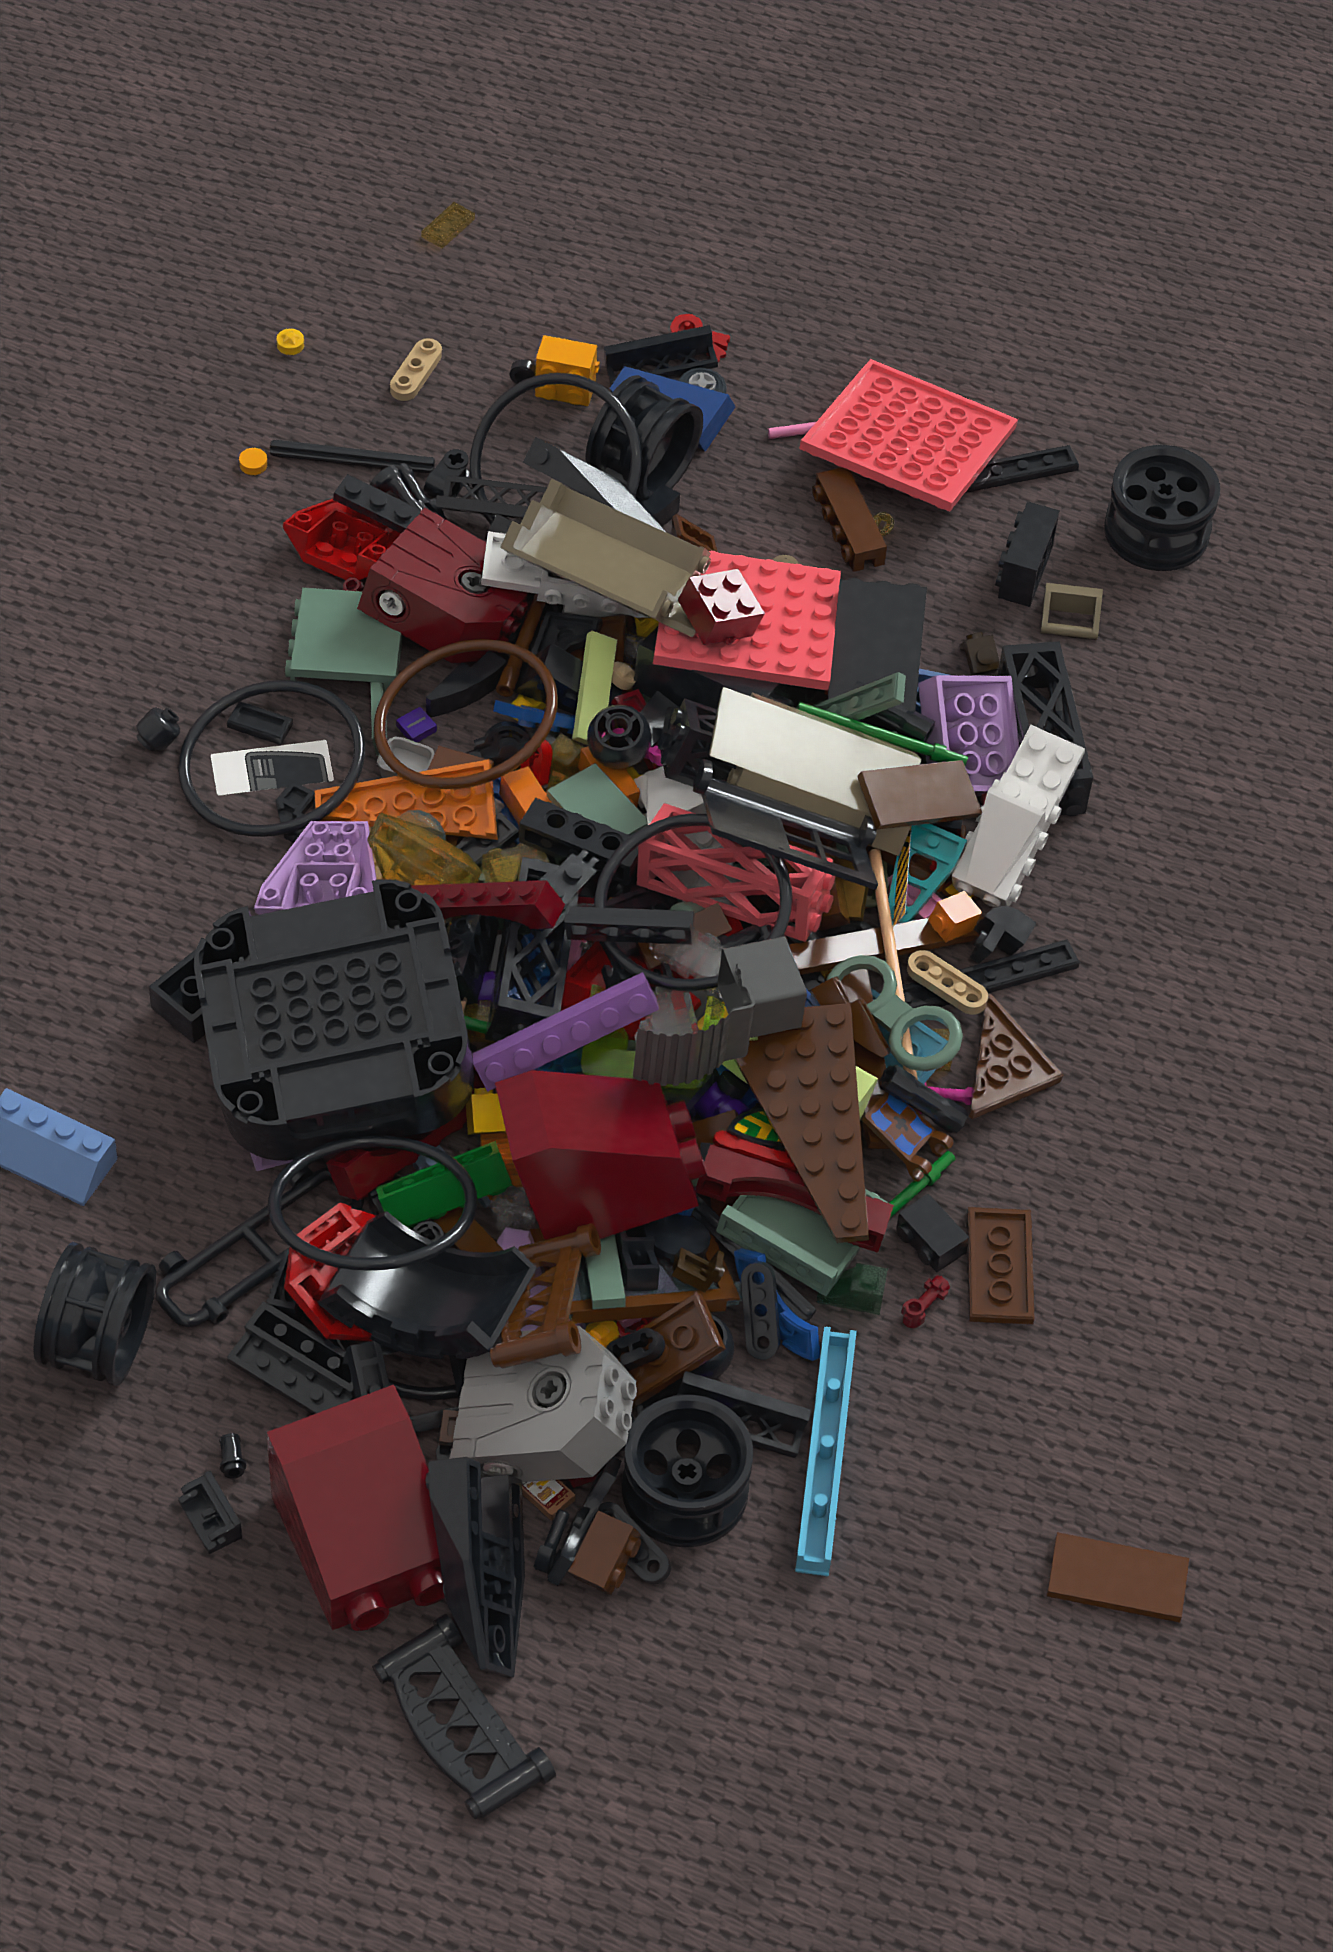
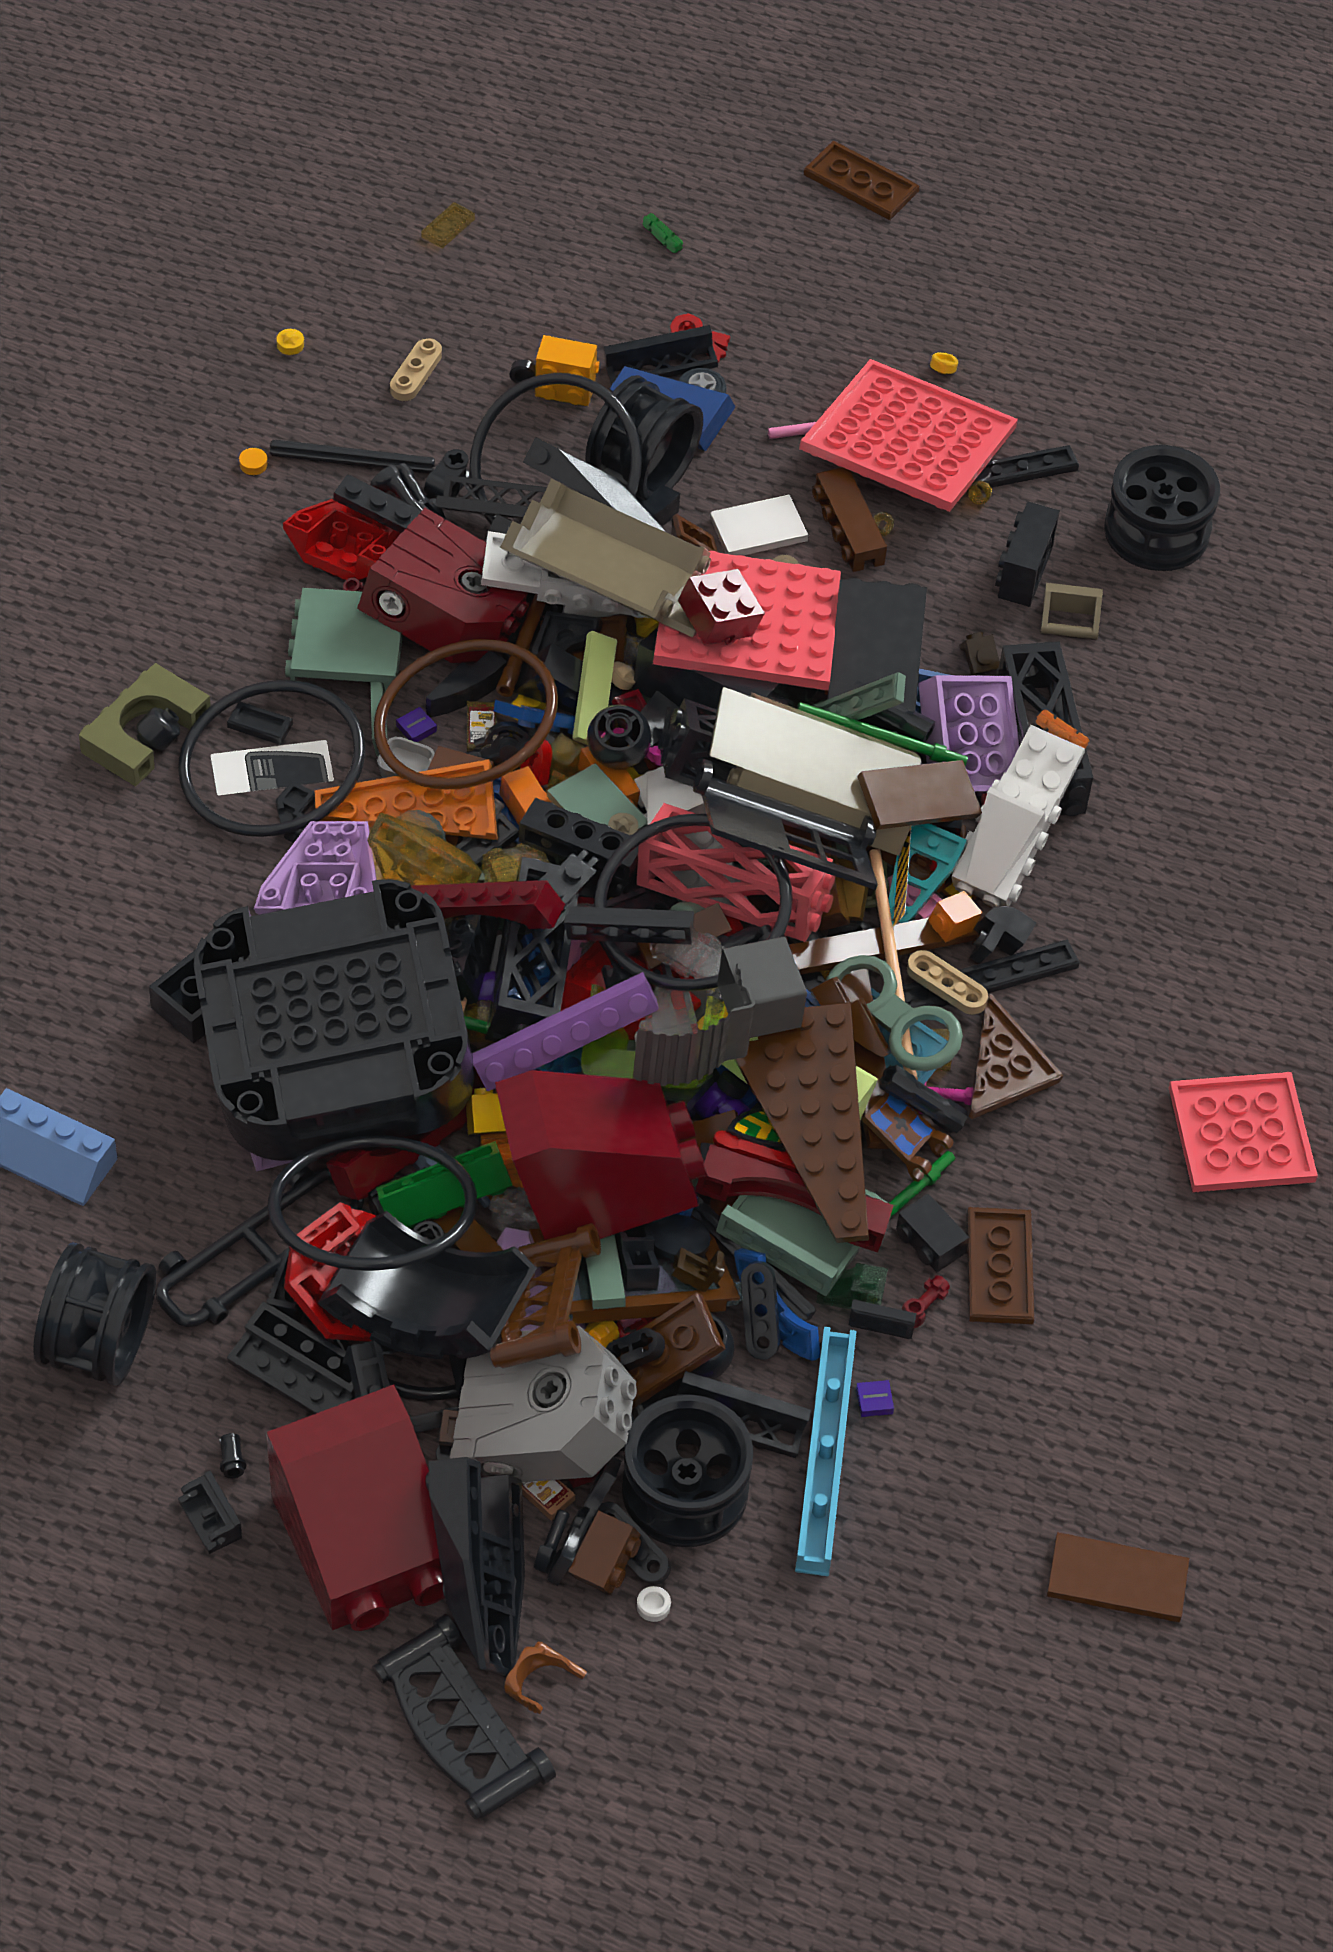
none -> olive arch [79,663,211,787]
none -> tile [467,702,497,752]
none -> dark orange helmet [504,1642,587,1714]
none -> dark tan tile [608,813,638,835]
none -> white tile [637,1586,671,1622]
none -> green axle [642,213,683,253]
none -> white tile [710,495,808,556]
none -> reddish brown tile [803,140,920,220]
none -> black tile [848,1299,917,1339]
none -> dark purple tile [856,1380,894,1417]
none -> yellow tile [930,353,958,374]
none -> clear yellow hinge [968,481,992,505]
none -> orange axle [1036,710,1089,749]
none -> coral plate [1169,1072,1318,1192]

